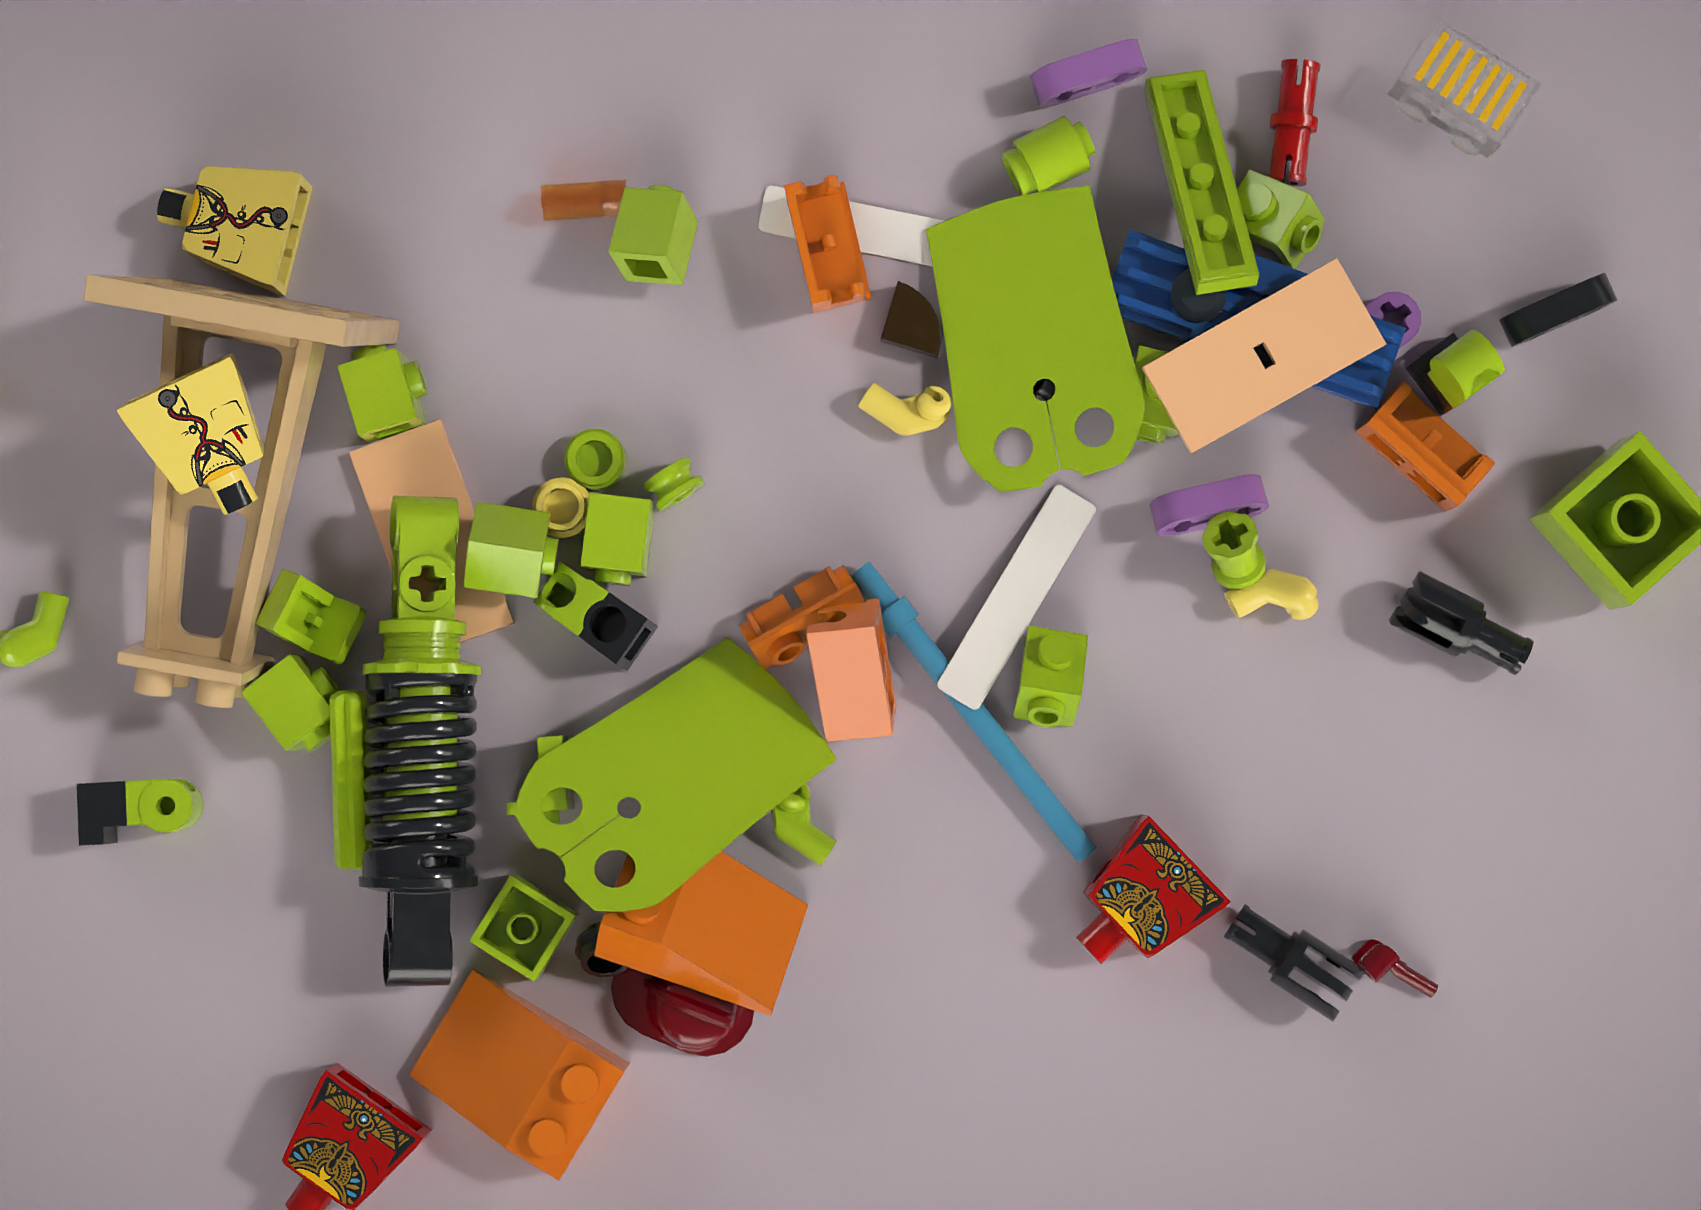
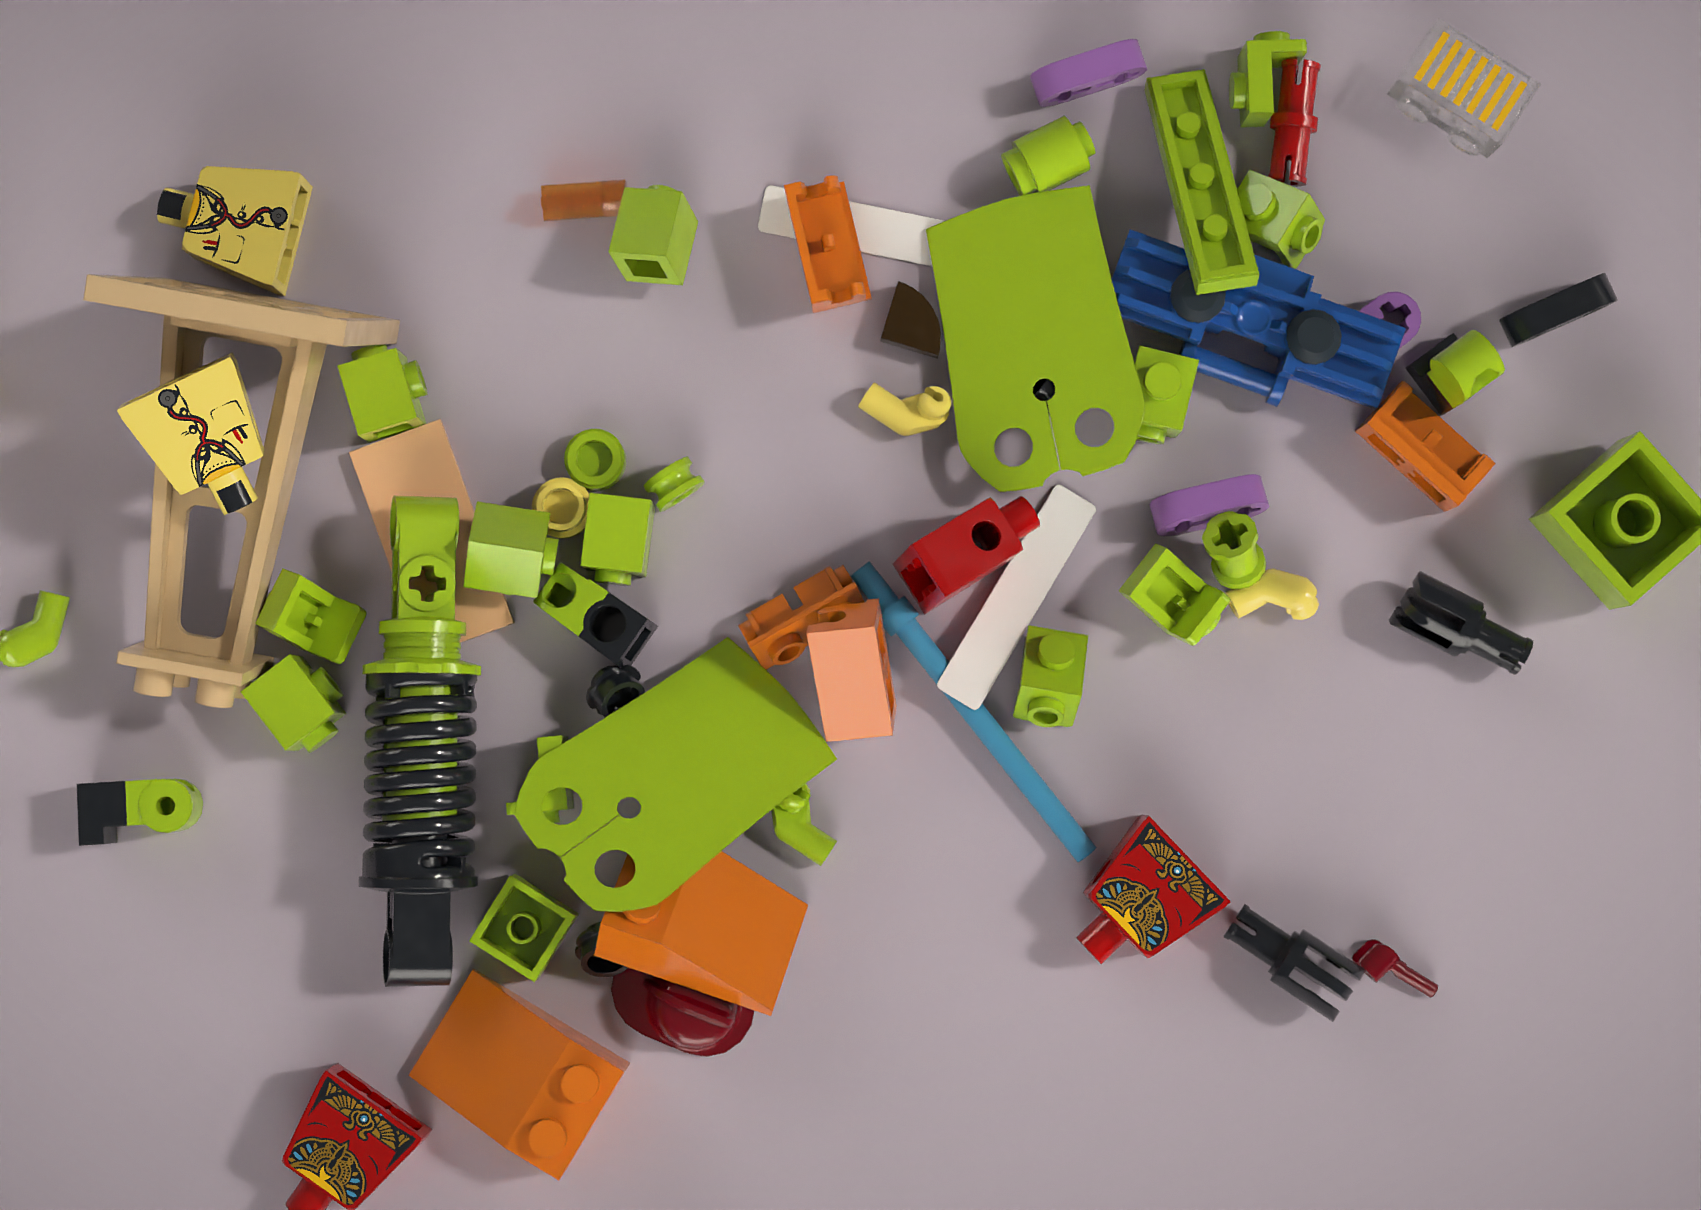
lime axle [329,689,371,870] -> none
light nougat piece [1142,258,1386,454] -> none
none -> black plate [586,665,645,718]
none -> red torso [893,496,1040,615]
none -> lime bracket [1118,543,1230,646]
none -> lime bracket [1229,31,1307,128]

